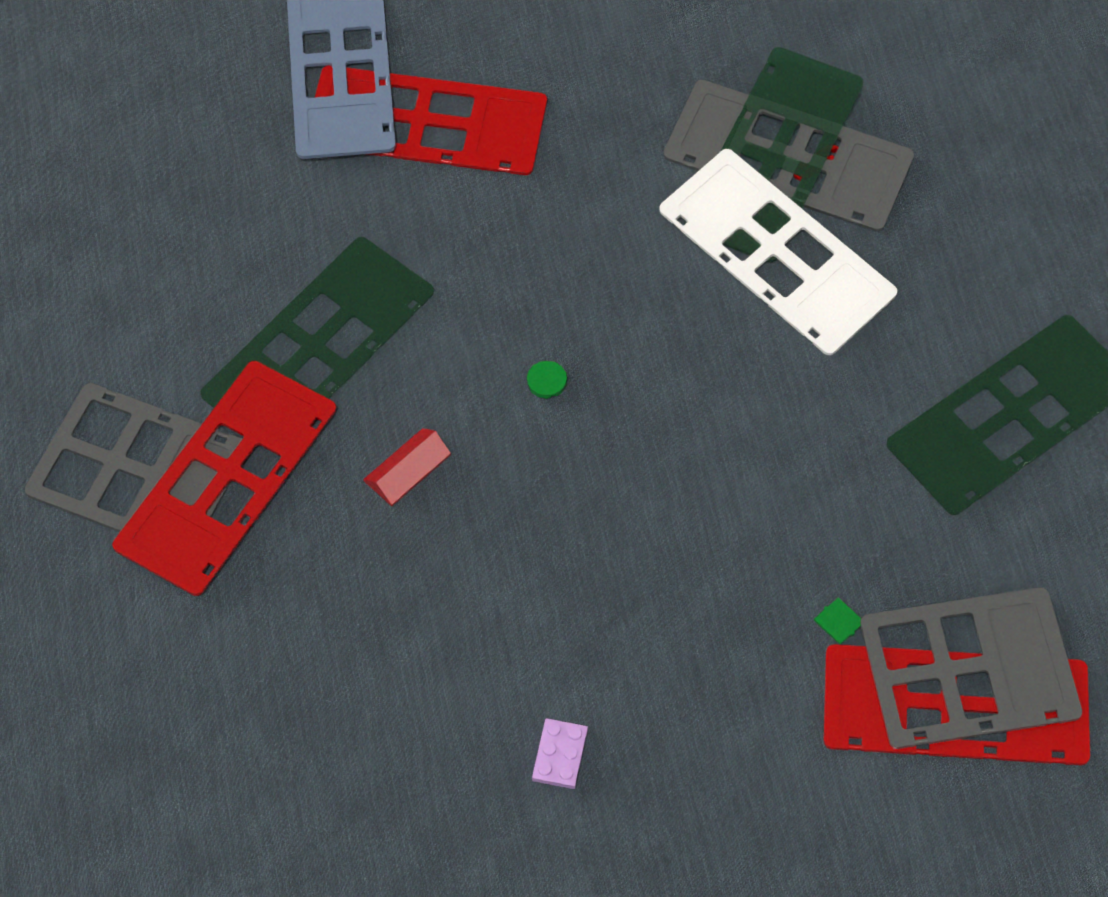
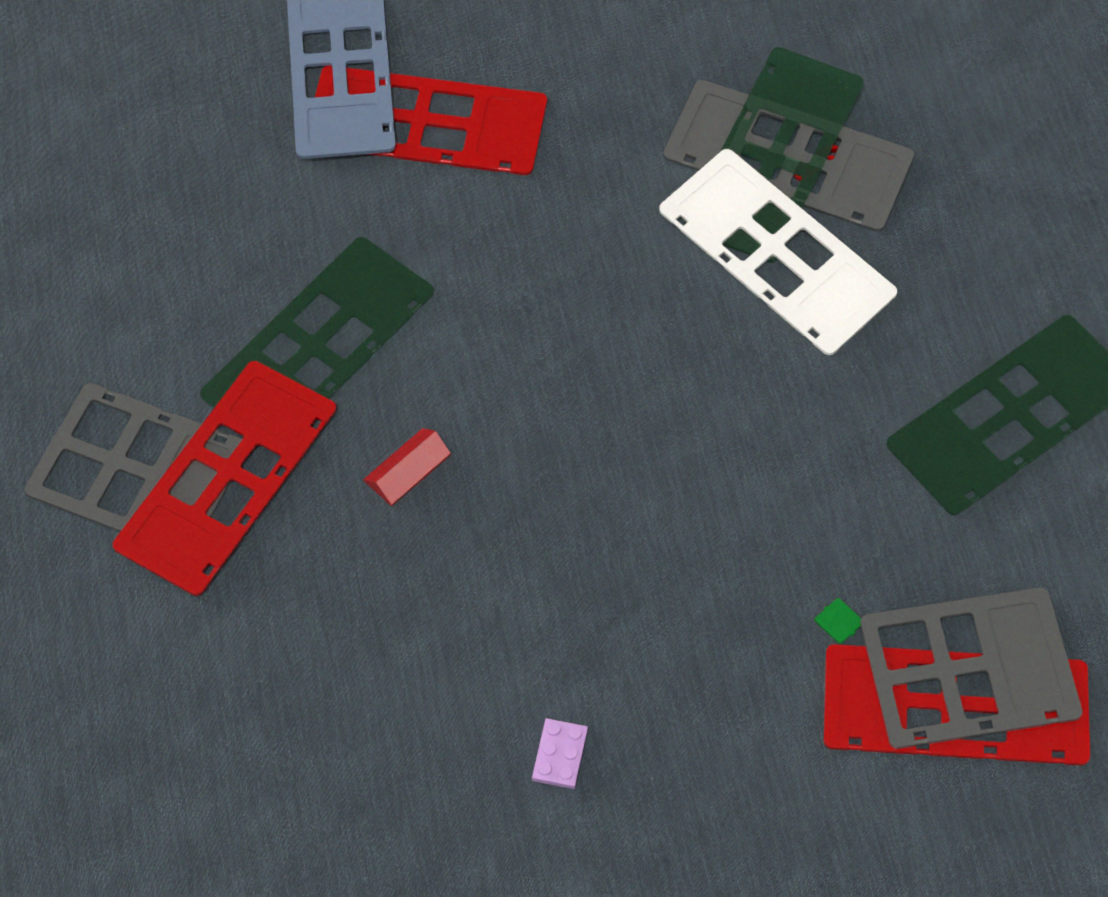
green tile [527,361,567,399] -> none

